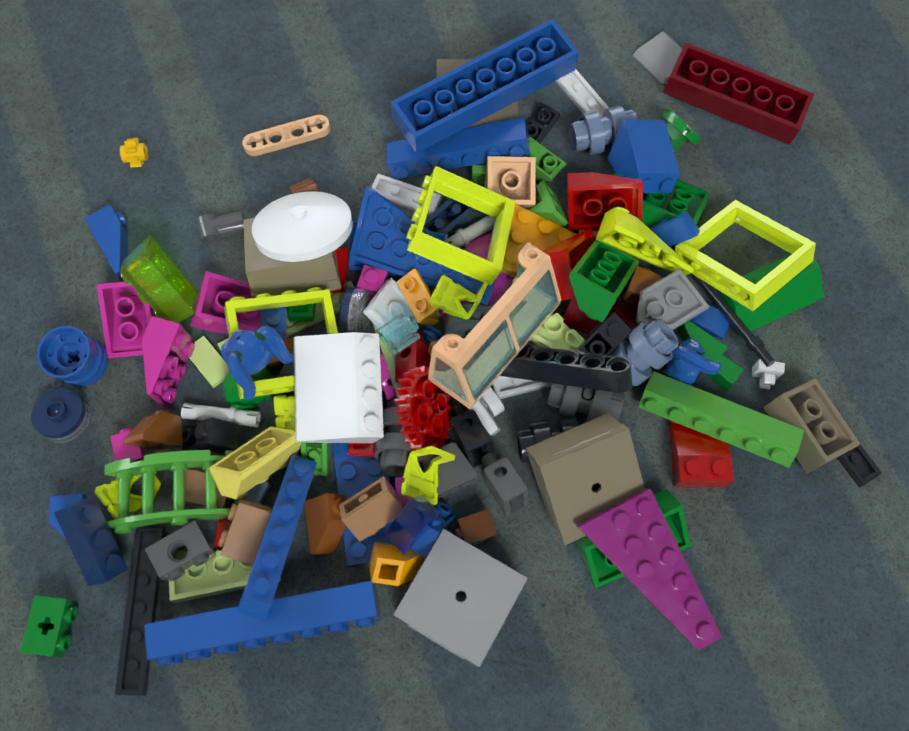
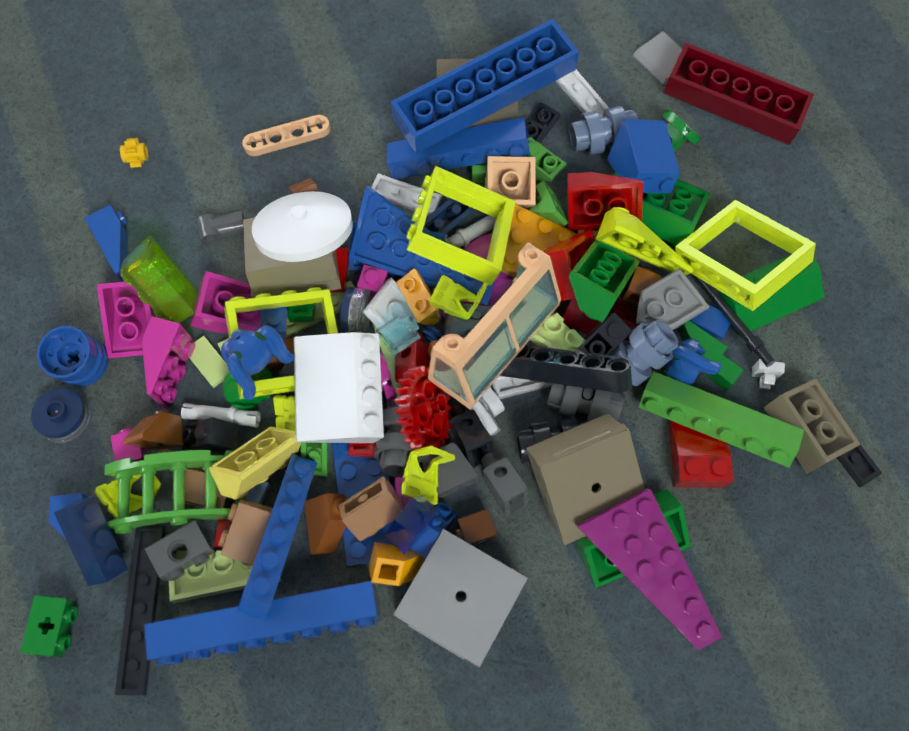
blue slope [649,211,700,247] -> none

